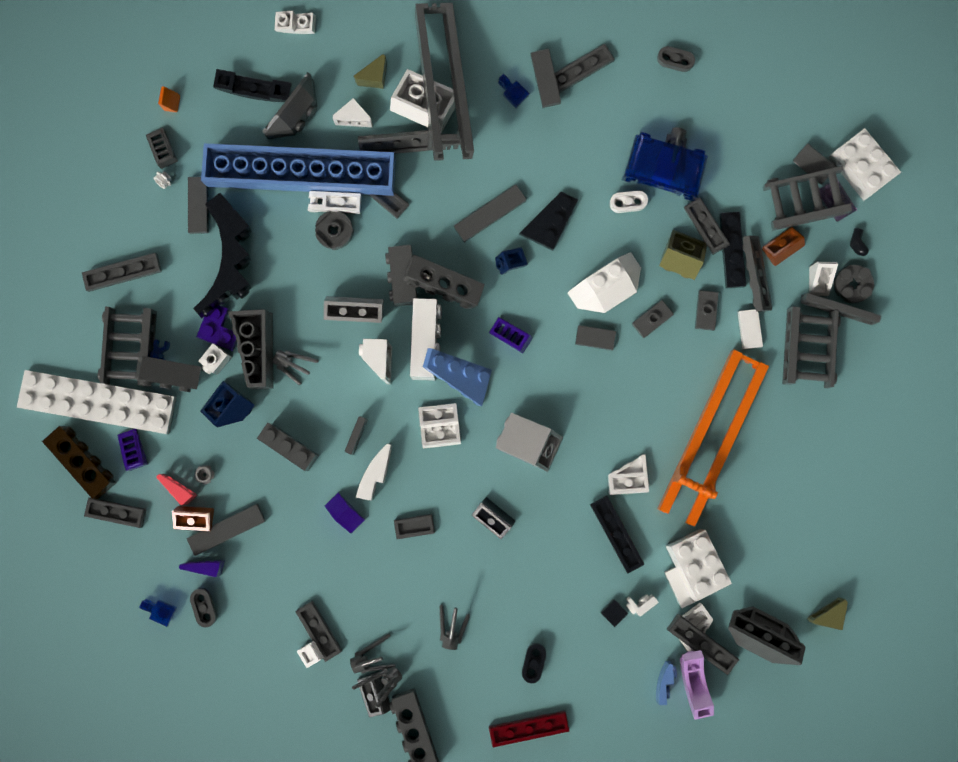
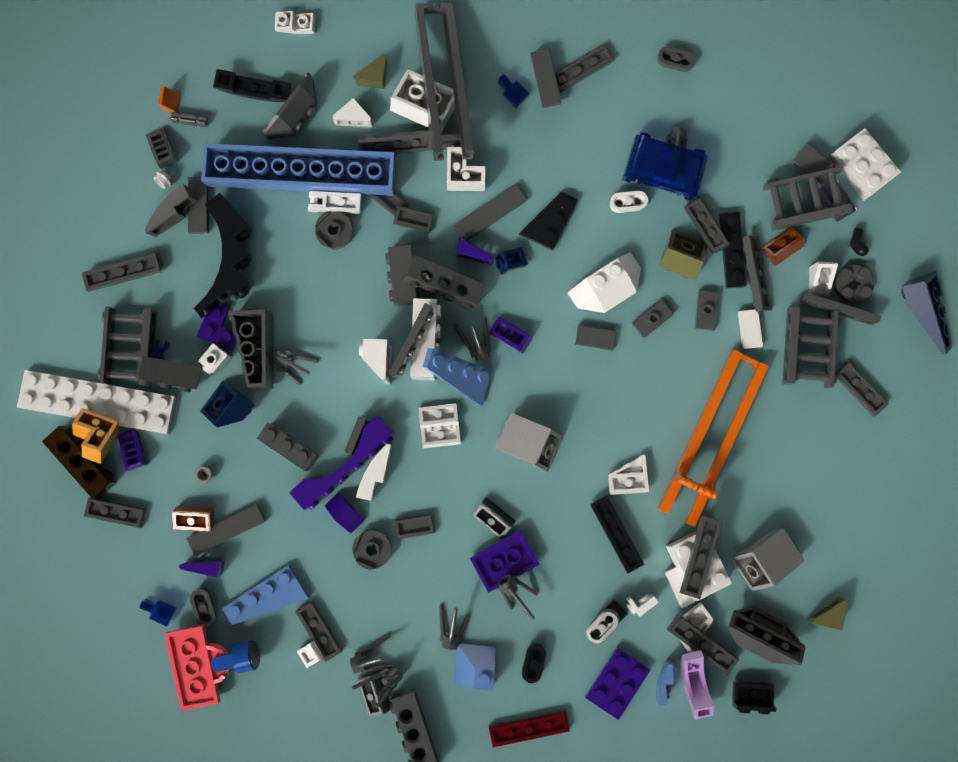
coral slope [156,474,197,505] -> none
light grey brick [323,296,384,323] -> none
none -> light orange brick [72,408,119,464]
none -> dark grey slope [145,184,198,237]
none -> coral plate [164,625,260,711]
none -> dark grey axle [170,112,208,127]
none -> medium blue wing [222,565,310,625]
none -> dark purple arch [289,416,394,510]
none -> dark grey plate [352,530,392,570]
none -> dark grey plate [388,303,434,379]
none -> dark grey tile [393,205,434,233]
none -> white brick [447,147,485,191]
none -> dark grey plant [454,319,491,361]
none -> medium blue slope [454,643,496,690]
none -> dark purple slope [456,238,494,265]
none -> dark purple plate [470,530,540,593]
none -> dark grey plant [498,575,538,620]
none -> dark purple plate [585,647,650,720]
none -> plate [586,609,620,643]
none -> dark grey plate [679,516,722,599]
none -> light grey slope [731,528,805,591]
none -> black bracket [732,681,777,715]
none -> dark grey tile [836,362,889,417]
none -> dark blue wedge [901,271,952,355]

